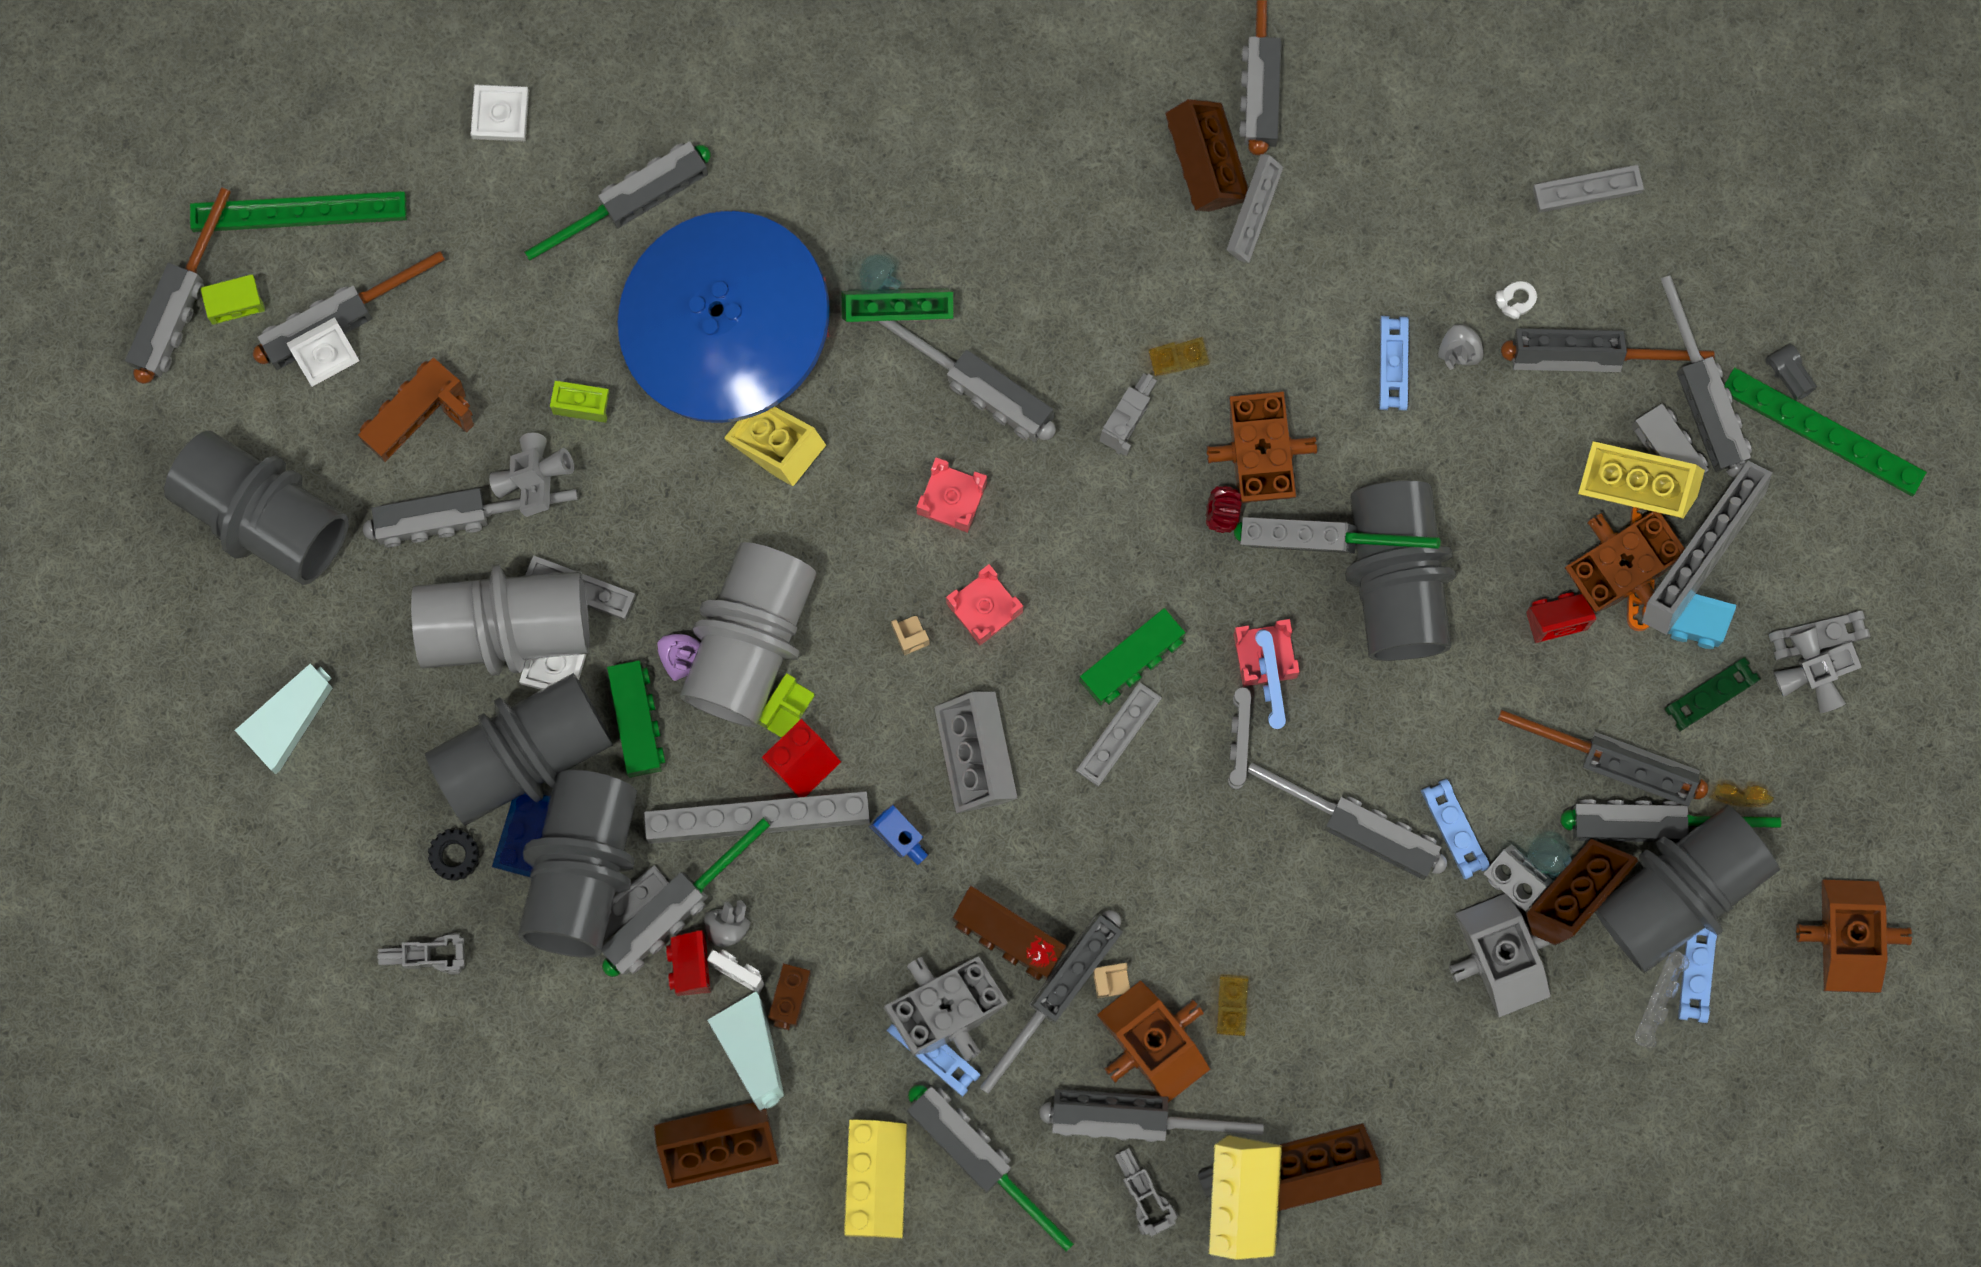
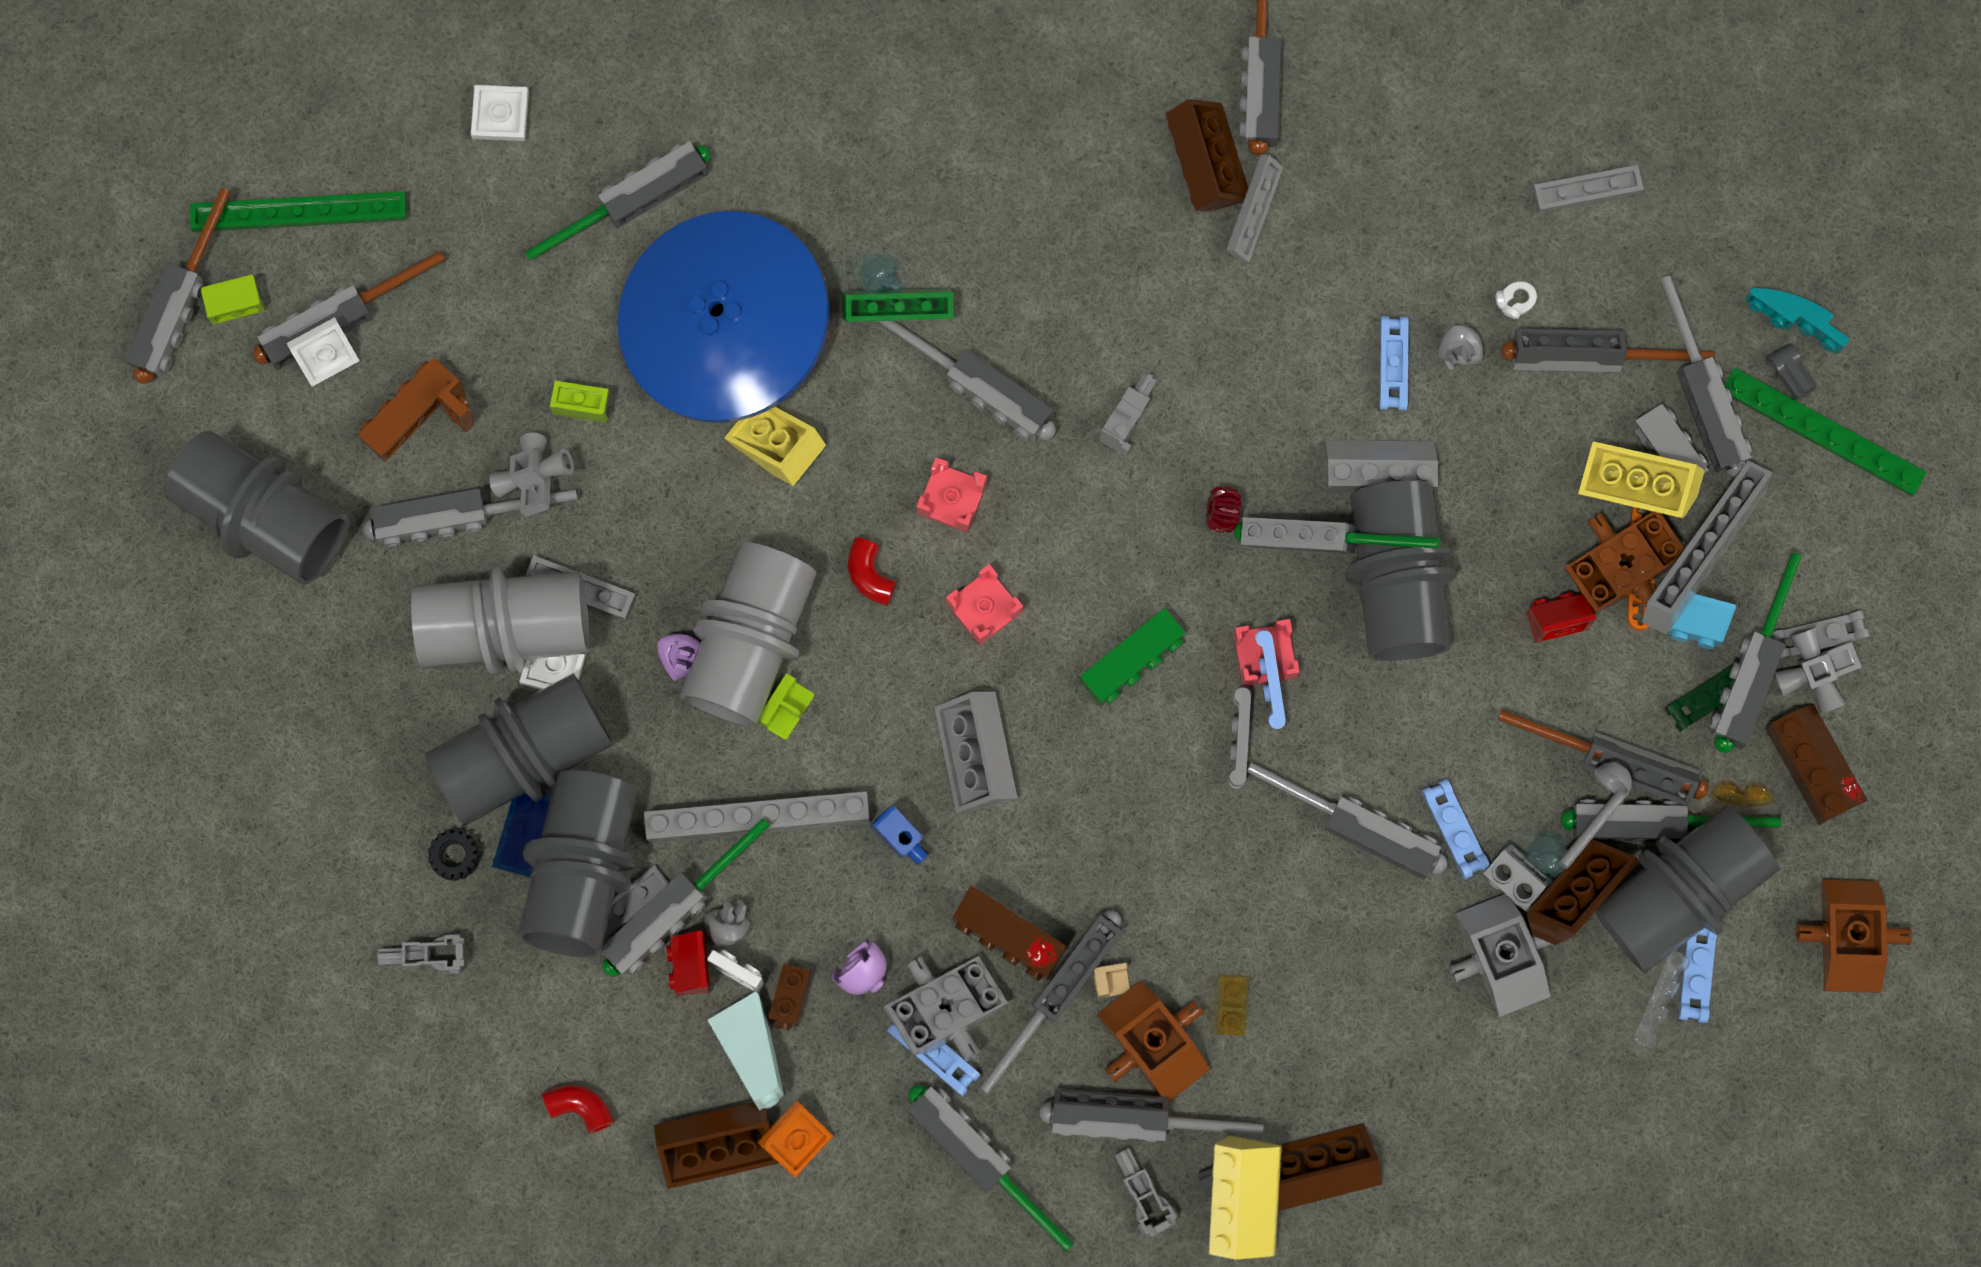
light aqua slope [235,664,333,774] -> none
green brick [607,660,666,778] -> none
red slope [762,719,841,798] -> none
light yellow slope [845,1120,907,1238] -> none
tan panel [891,616,930,656] -> none
light grey tile [1076,682,1162,787] -> none
clear yellow slope [1149,337,1210,376] -> none
dark orange slope [1207,392,1317,503] -> none
none -> red cylinder [541,1084,615,1134]
none -> orange tile [758,1100,833,1178]
none -> lavender cylinder [831,940,887,995]
none -> red cylinder [847,537,896,607]
none -> light grey slope [1325,440,1438,495]
none -> light grey piece [1559,763,1632,869]
none -> piece [1709,553,1802,753]
none -> teal slope [1744,288,1850,354]
none -> reddish brown slope [1765,704,1868,826]

